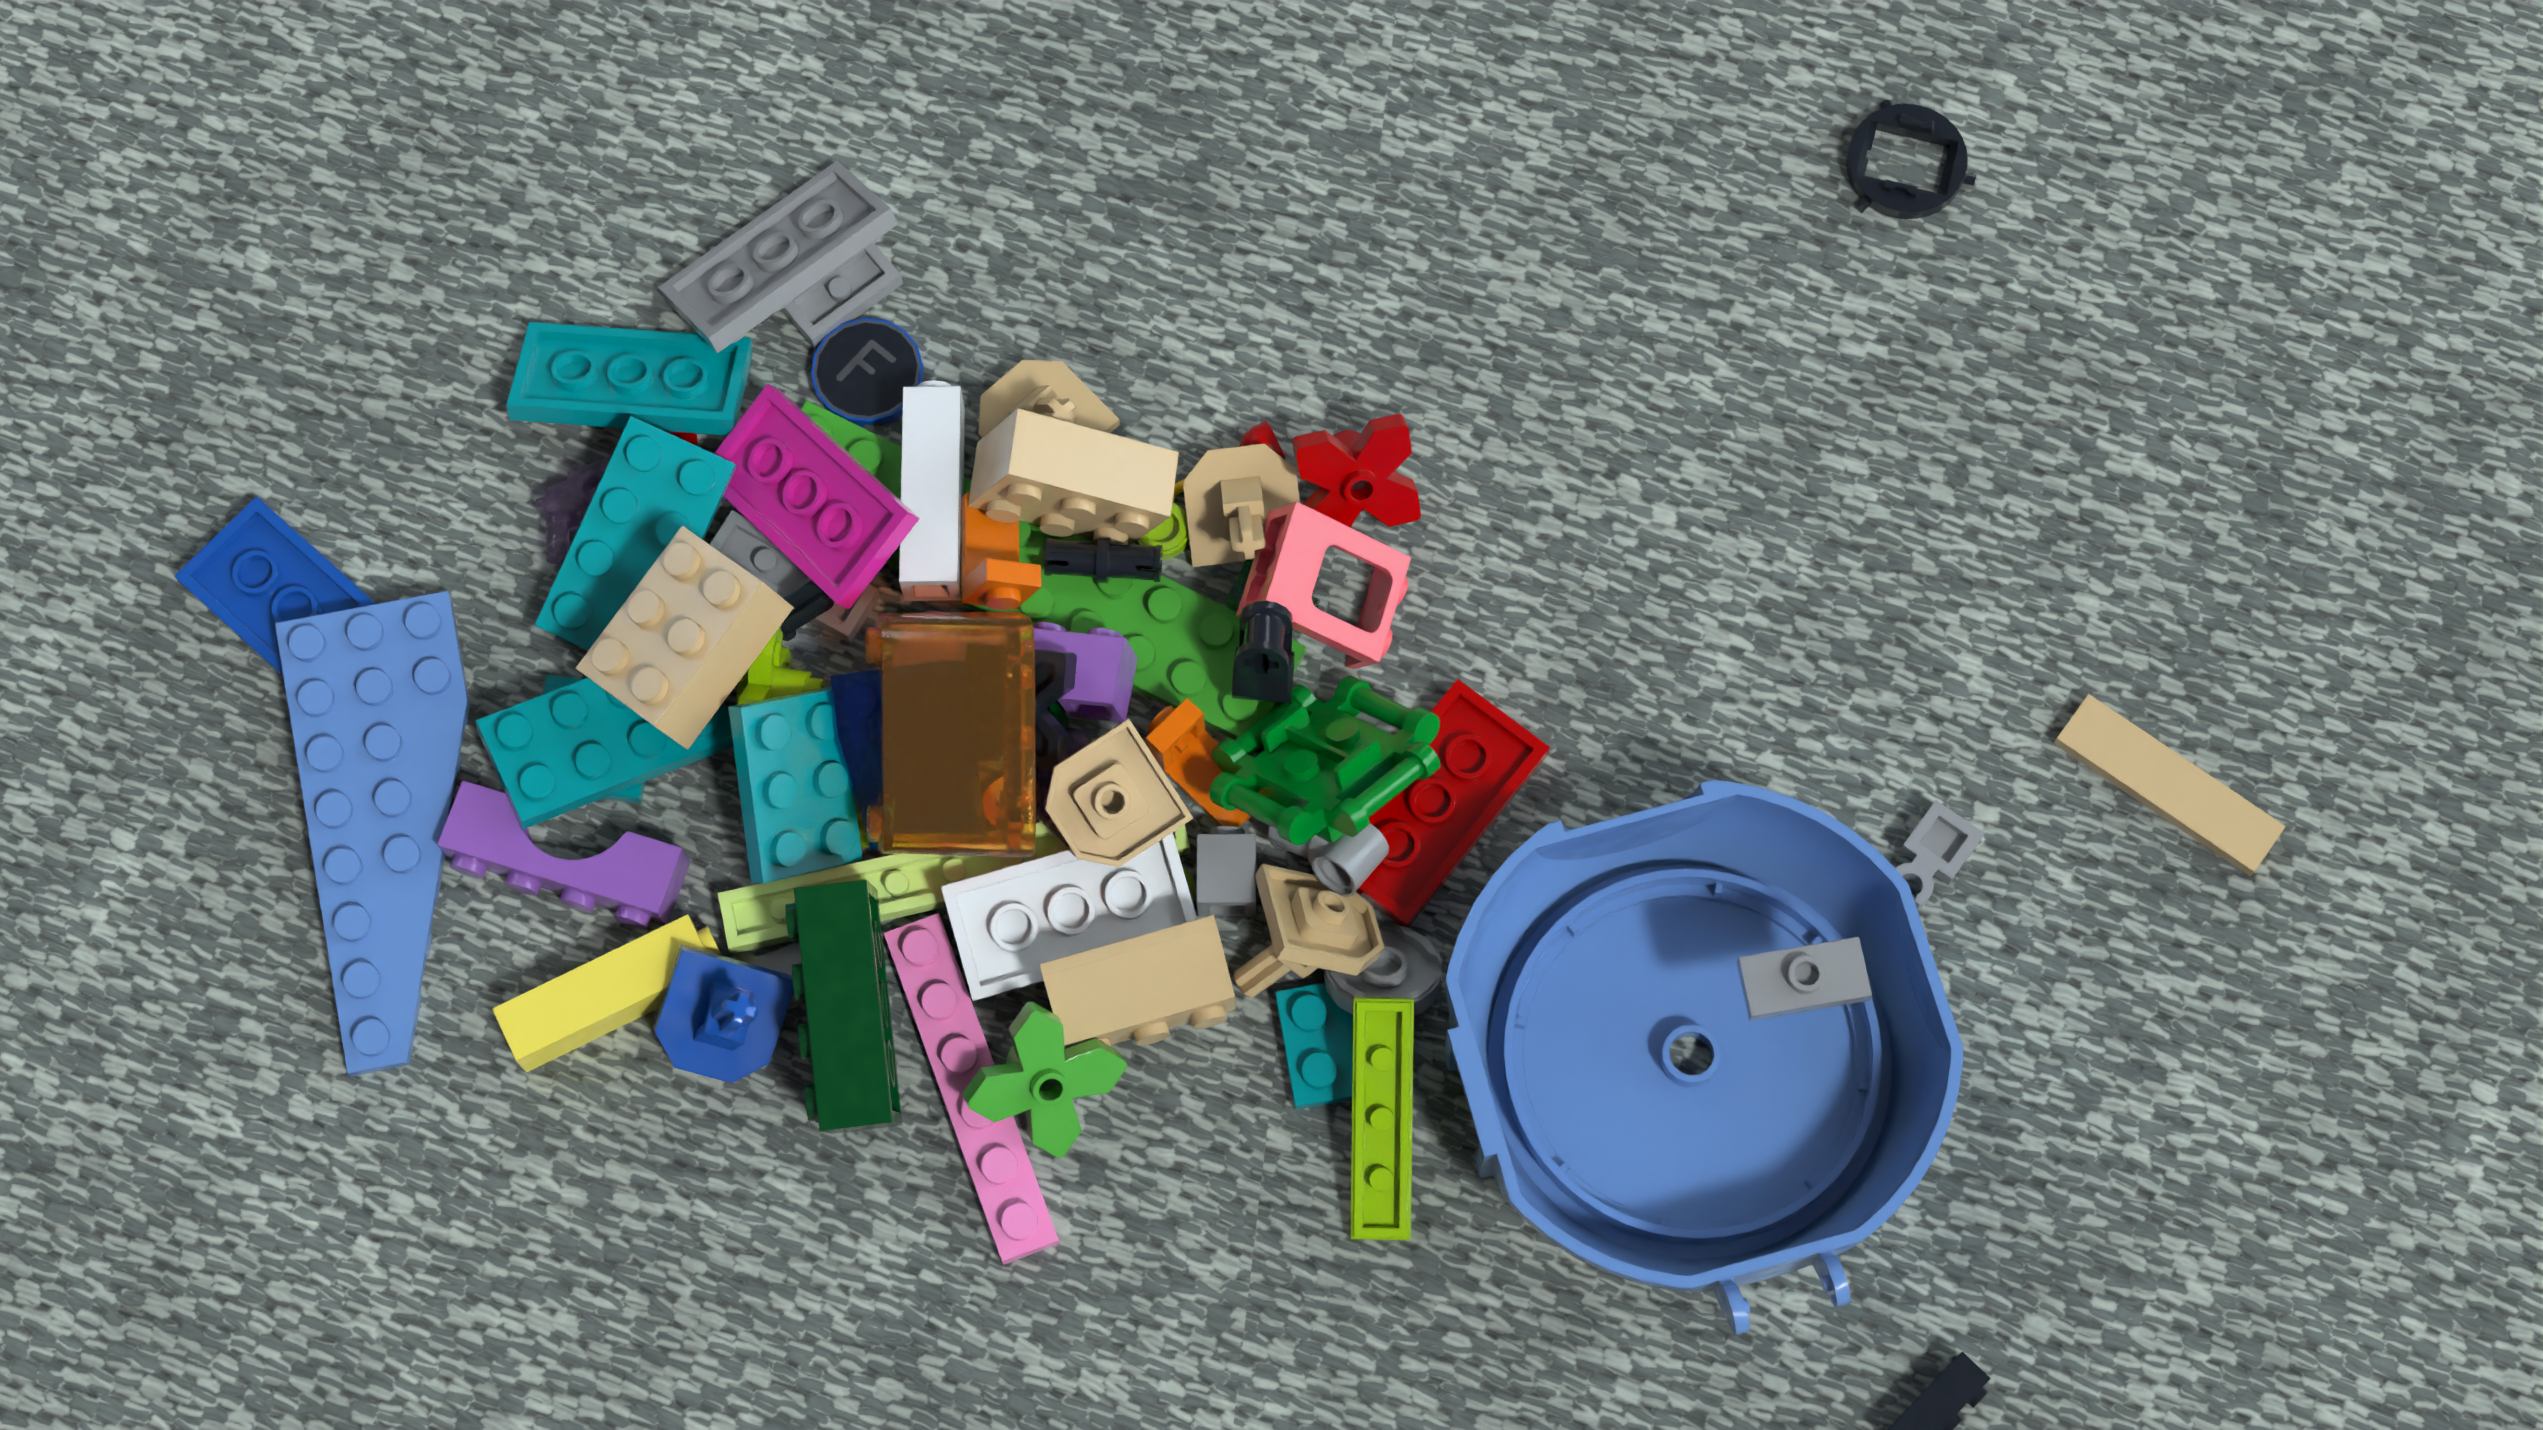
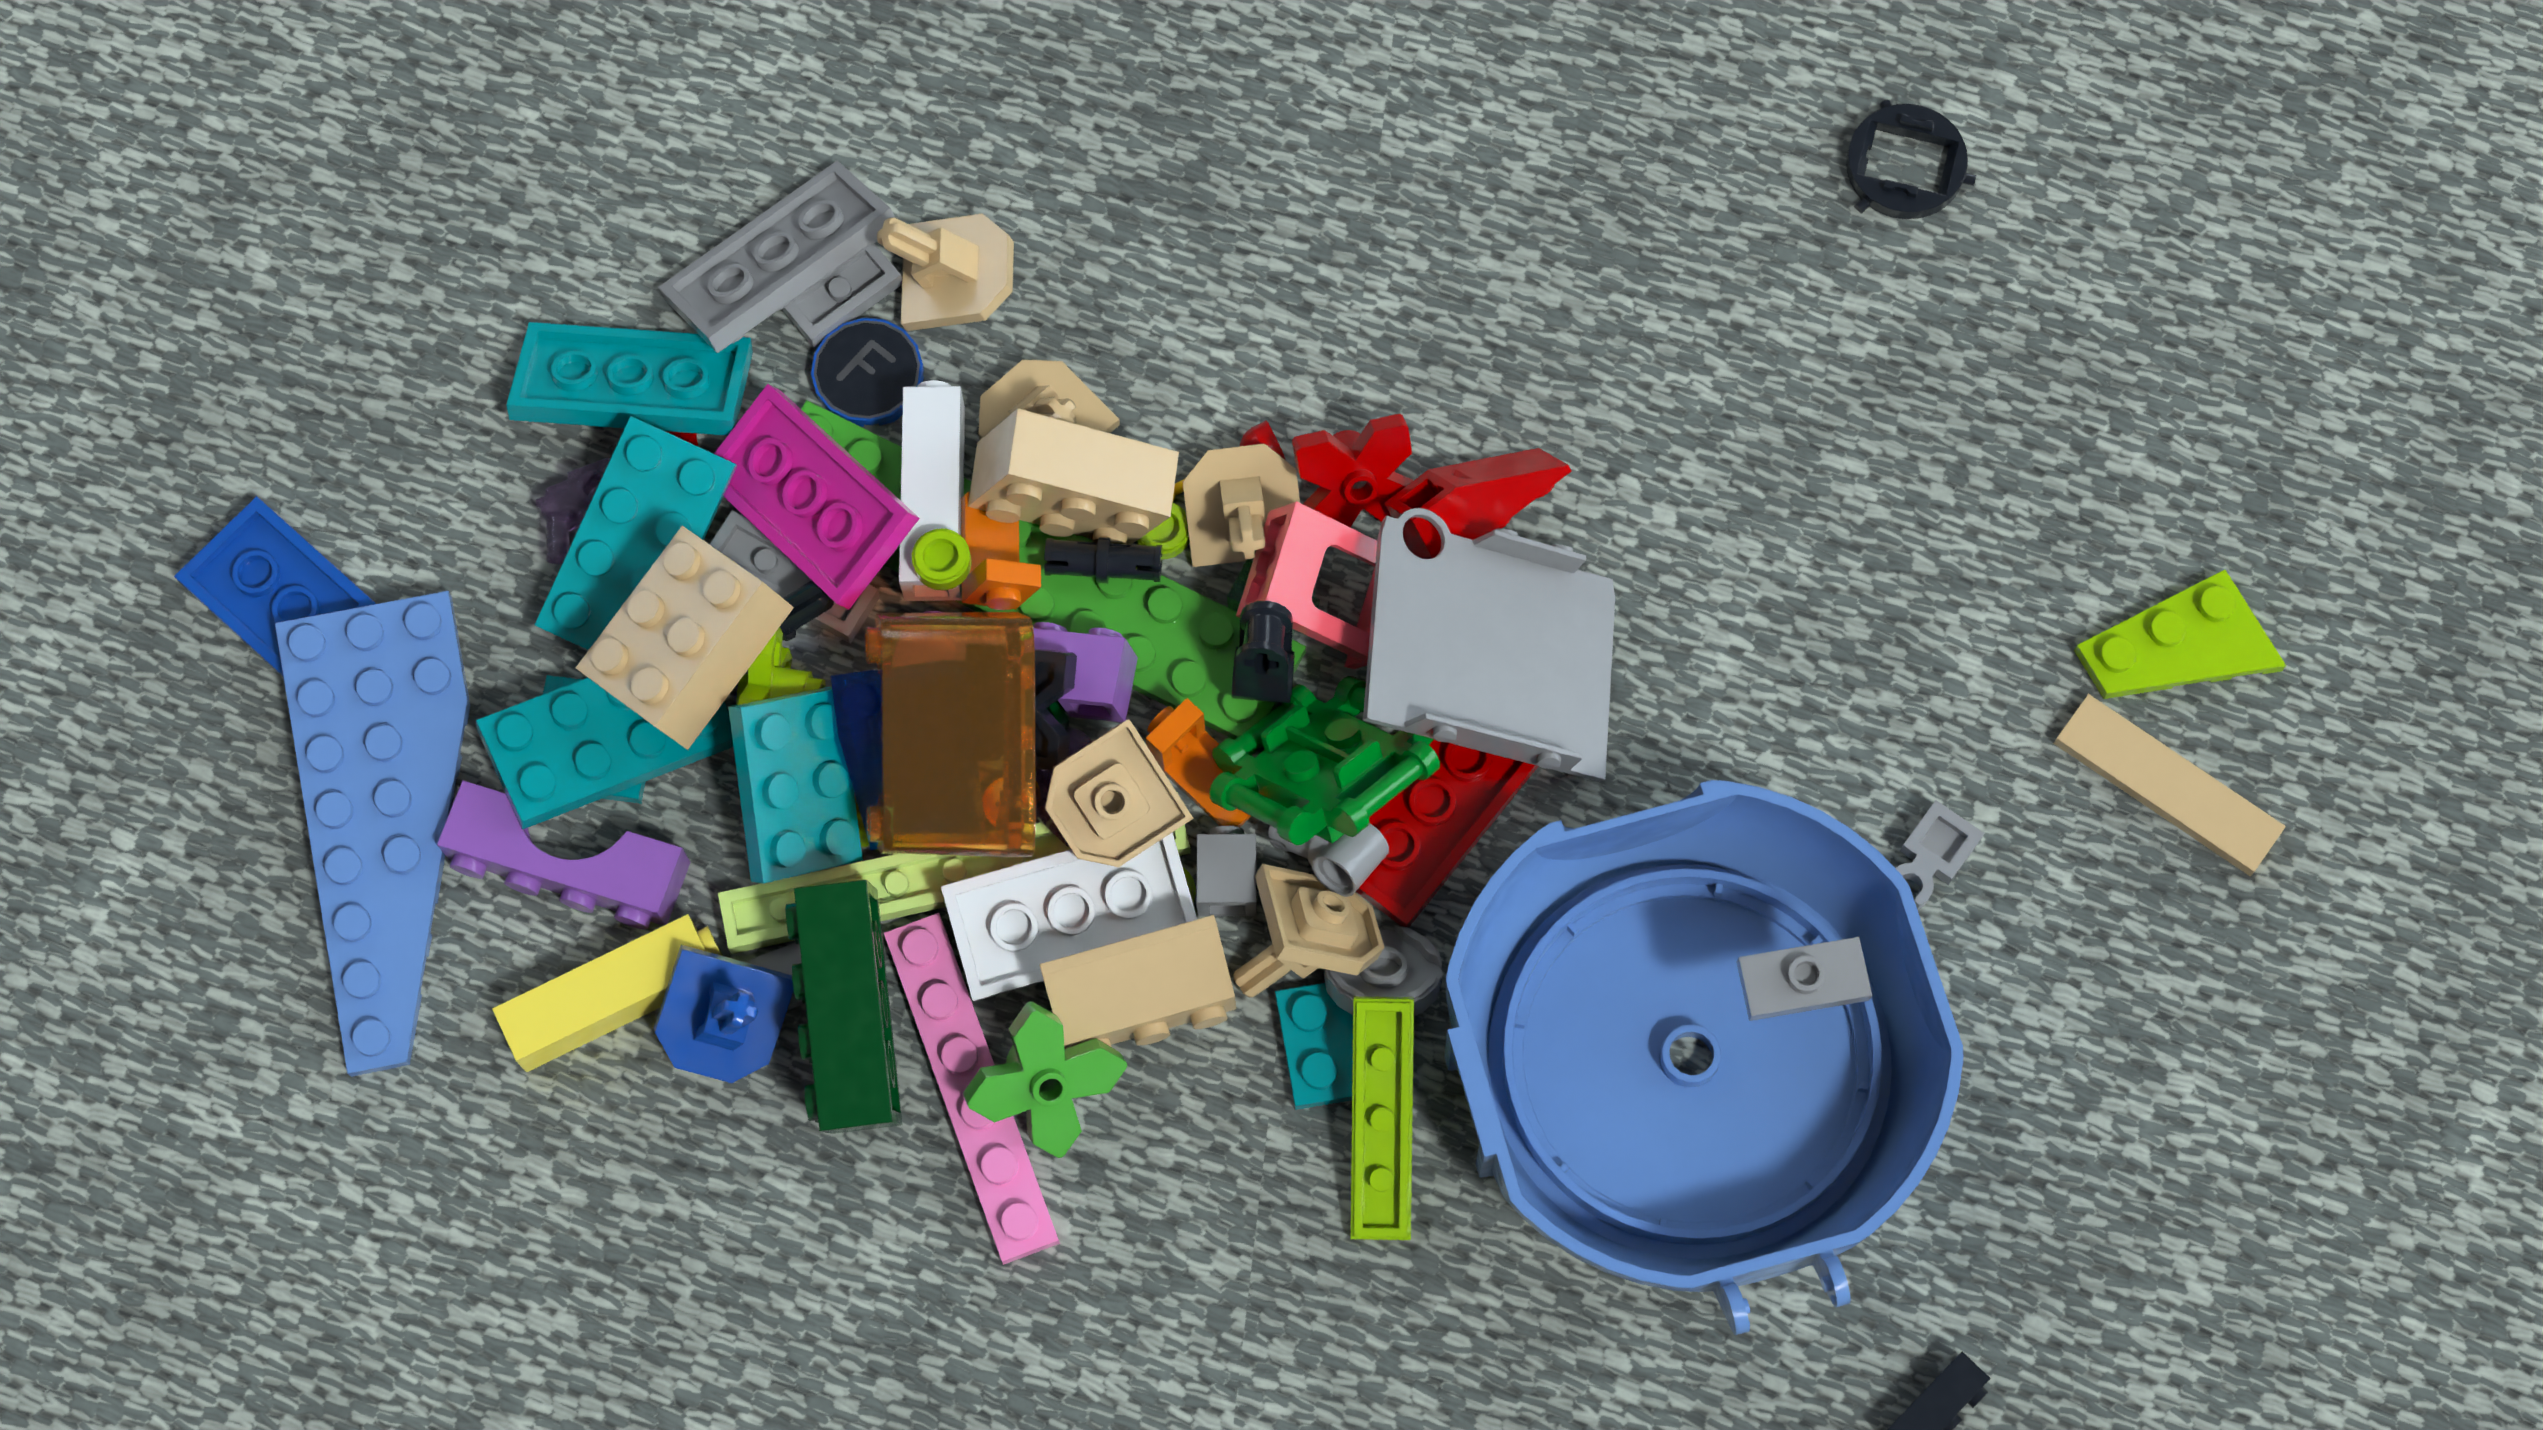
none -> tan piece [877,213,1014,331]
none -> lime tile [912,529,972,590]
none -> light grey piece [1363,508,1615,782]
none -> red slope [1384,448,1572,559]
none -> lime wing [2074,570,2286,699]

